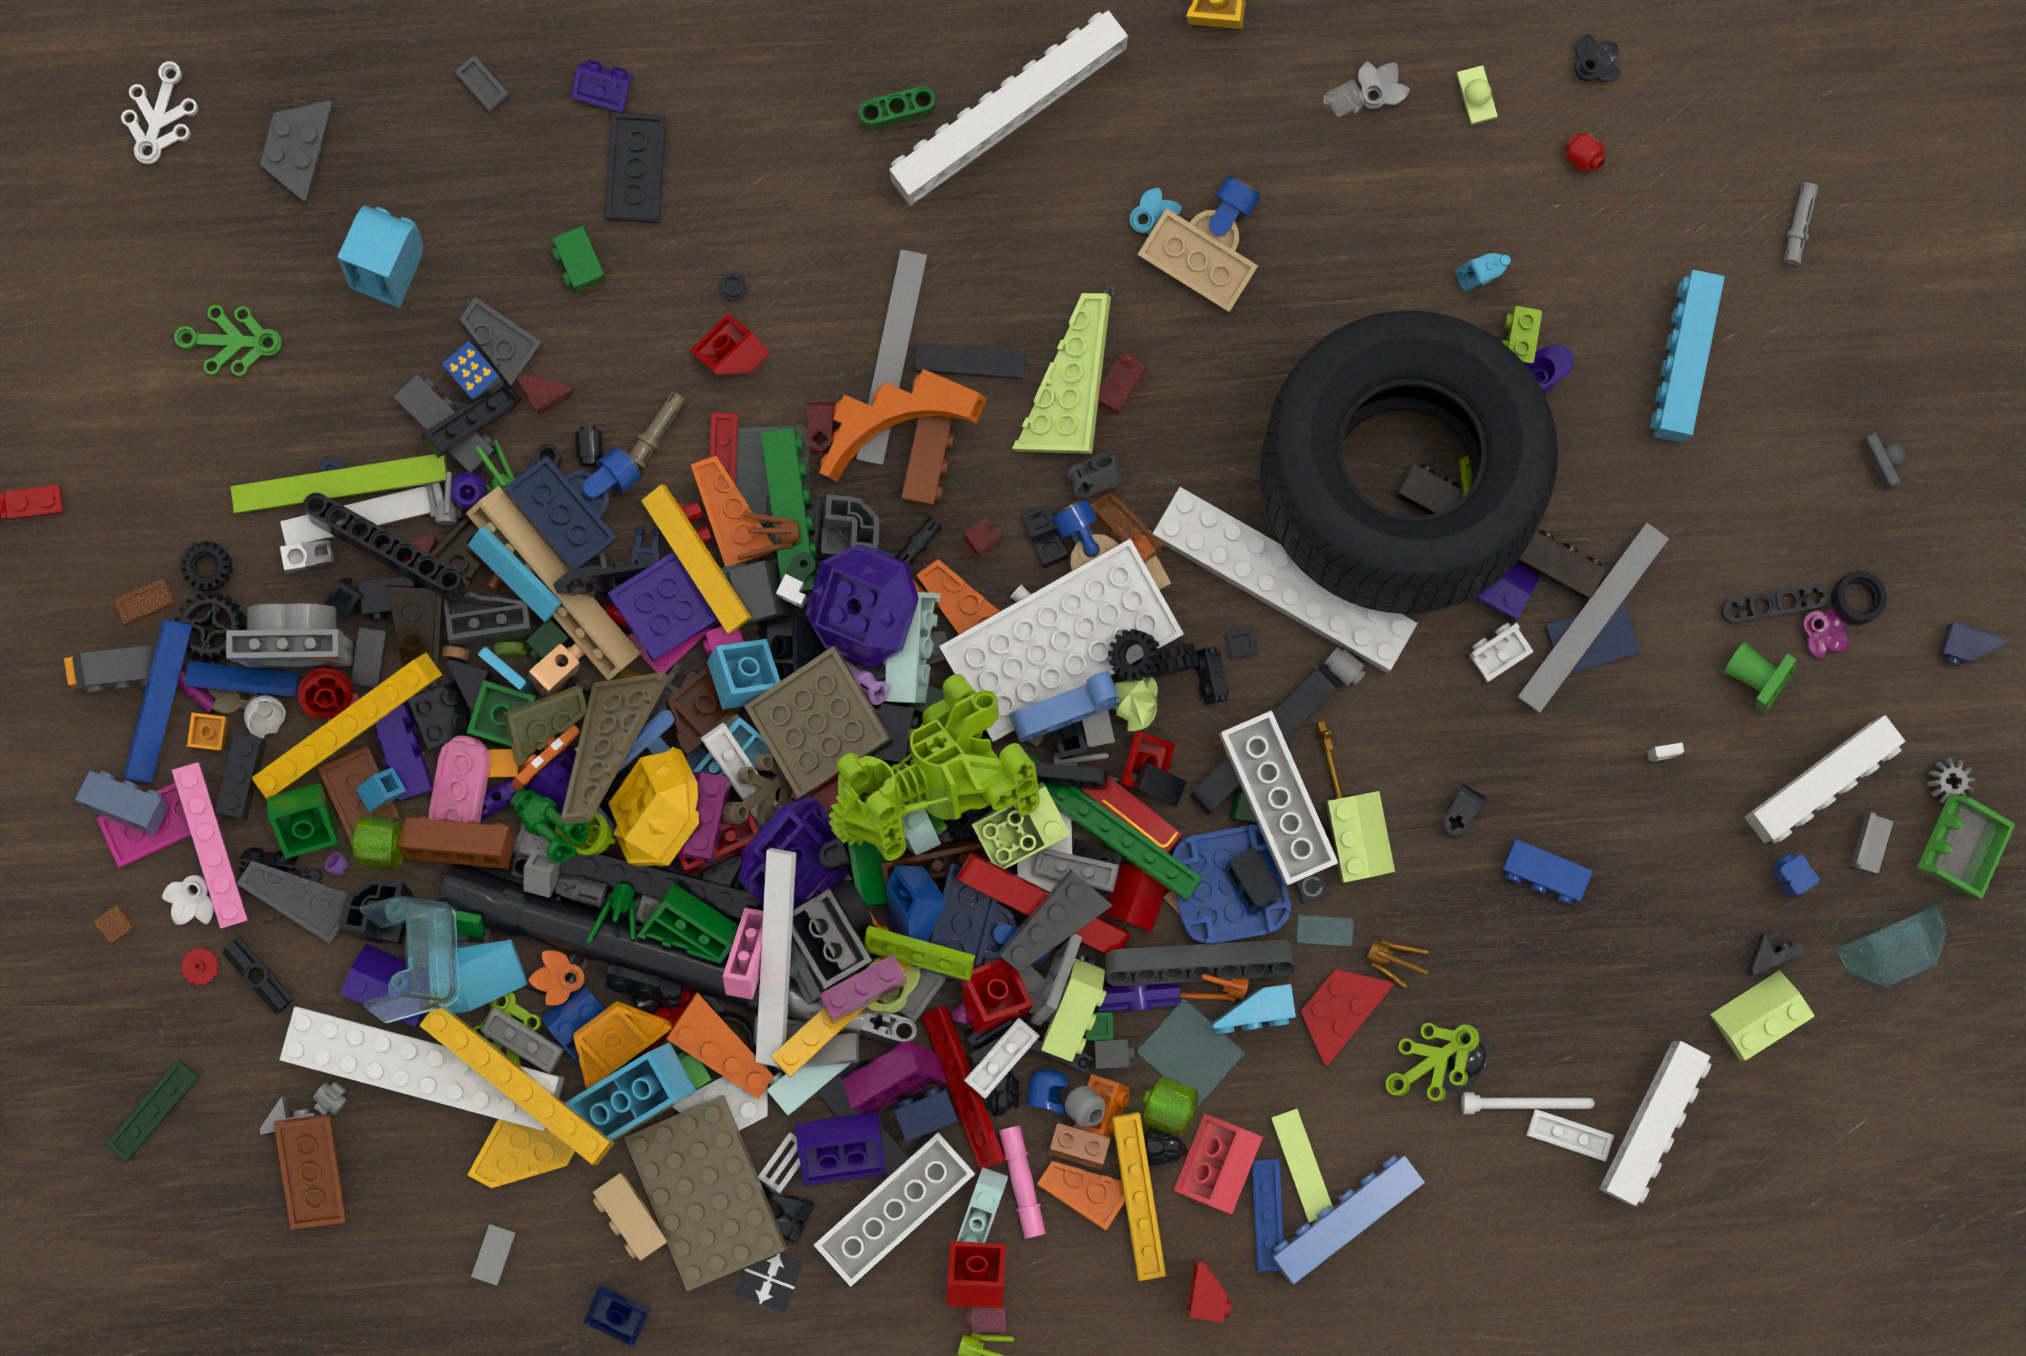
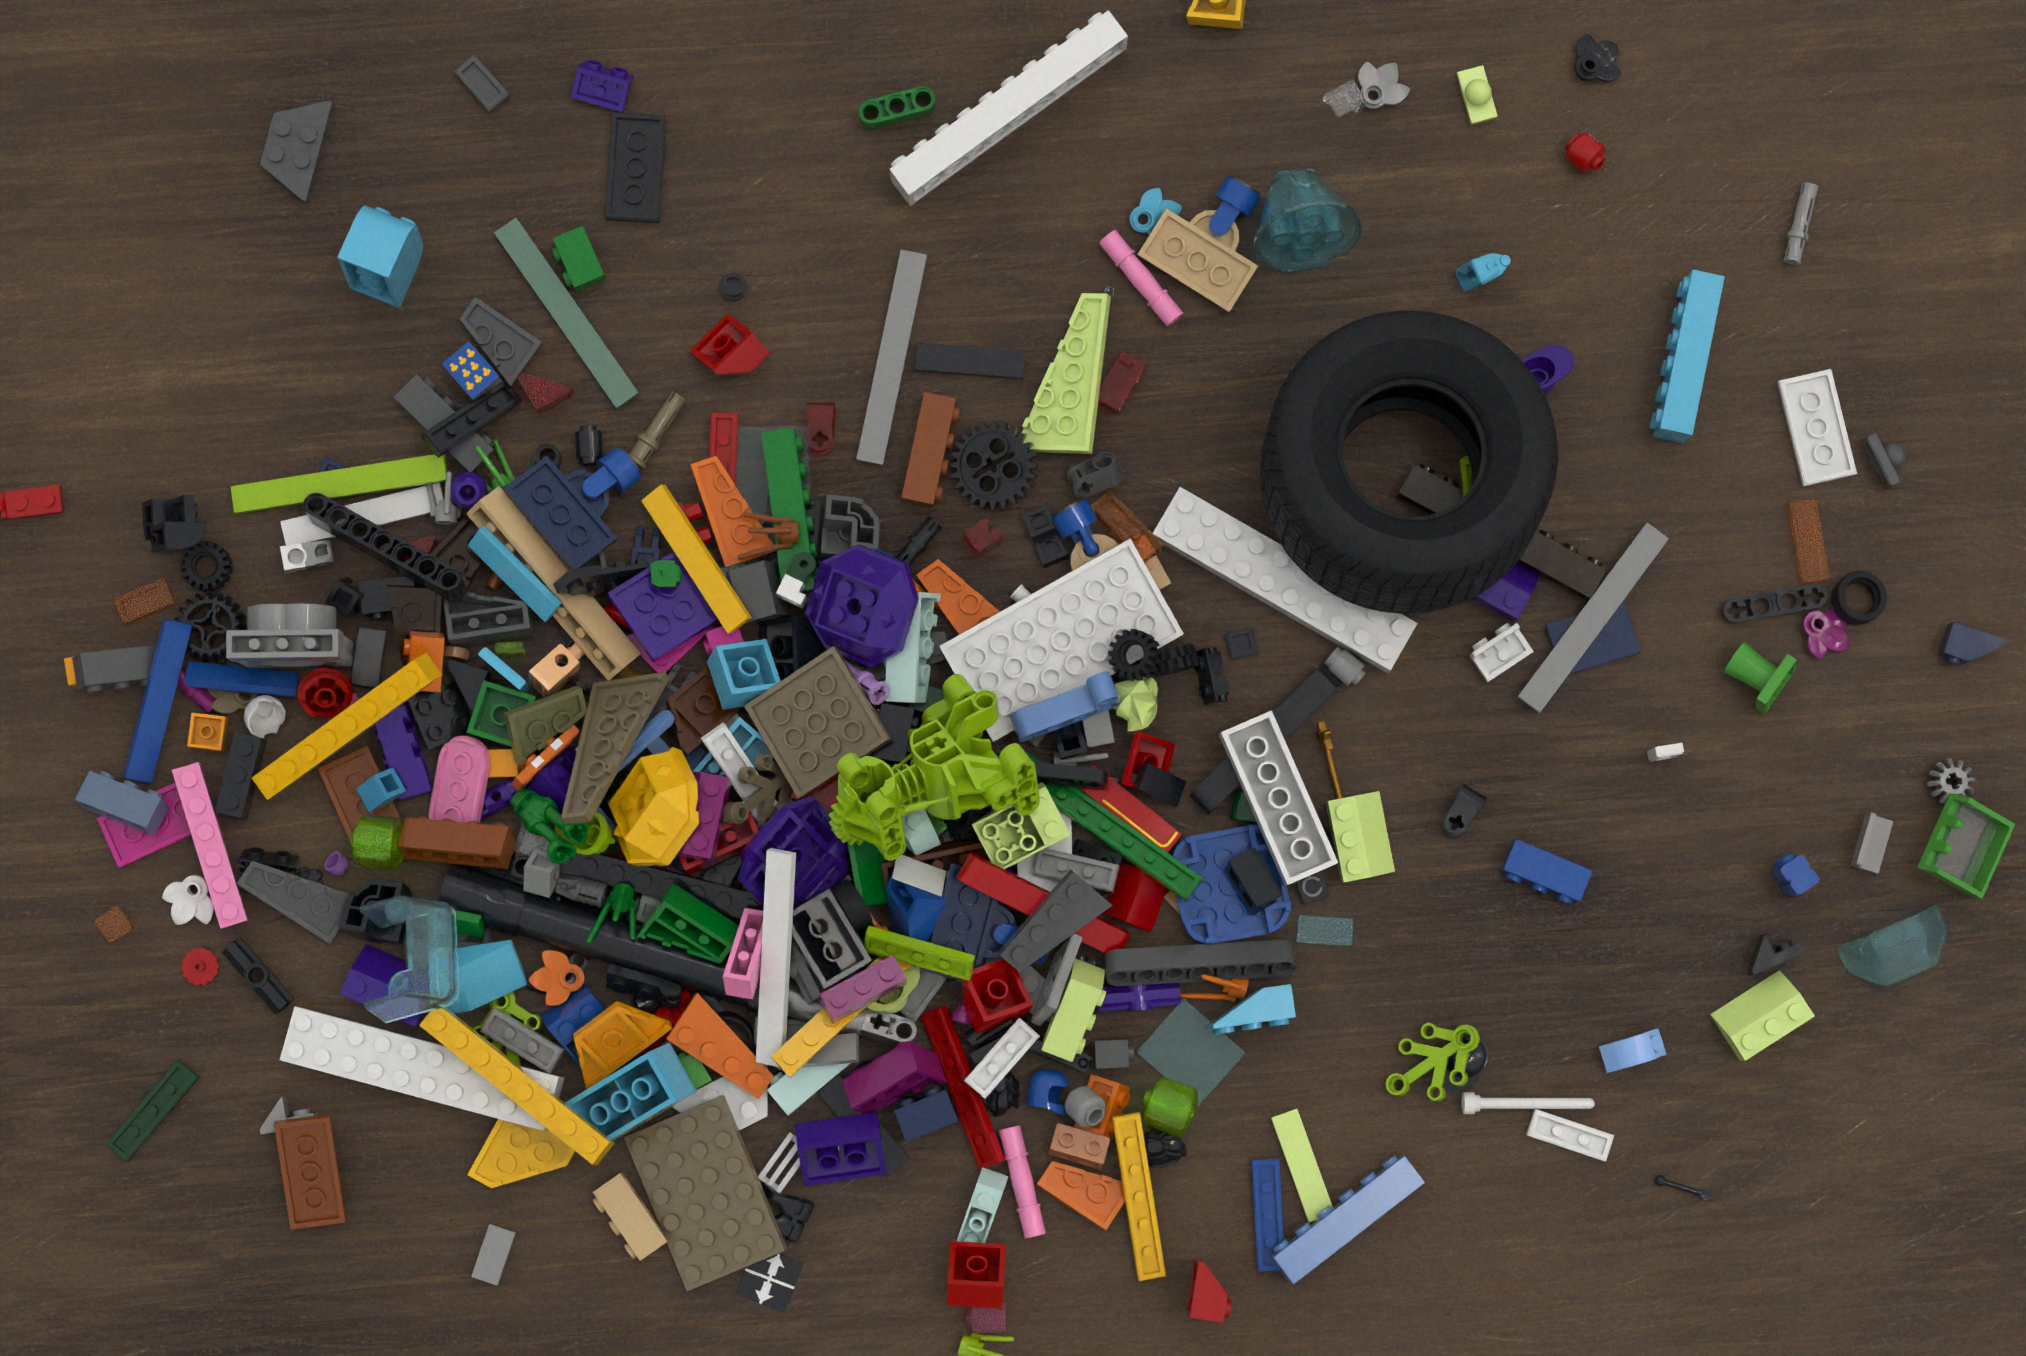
white plant [121,61,198,164] -> none
bright green plant [174,305,282,377] -> none
green brick [267,783,338,859] -> none
light grey gear [313,1082,347,1116] -> none
dark green brick [526,619,571,662] -> none
clear blue slope [584,1283,653,1347] -> none
white brick [814,1132,975,1287] -> none
black tile [818,838,851,871] -> none
orange arch [819,369,987,482] -> none
green plate [1085,1012,1113,1041] -> none
coral slope [1173,1114,1263,1214] -> none
red wing [1300,969,1394,1066] -> none
pearl gold plant [1366,939,1429,989] -> none
lime bracket [1502,306,1542,364] -> none
white brick [1599,1041,1711,1206] -> none
white brick [1745,715,1906,844] -> none
none -> black brick [142,495,206,553]
none -> orange brick [402,631,445,692]
none -> sand green tile [494,218,639,409]
none -> green piece [650,560,682,587]
none -> white sticker [892,855,946,897]
none -> black gear [950,421,1039,510]
none -> bright pink piece [1099,230,1184,327]
none -> clear light blue cone [1254,168,1362,272]
none -> light blue brick [1599,1028,1667,1073]
none -> black hinge [1655,1175,1711,1200]
none -> white tile [1777,369,1857,487]
none -> clear orange tile [1788,499,1830,584]

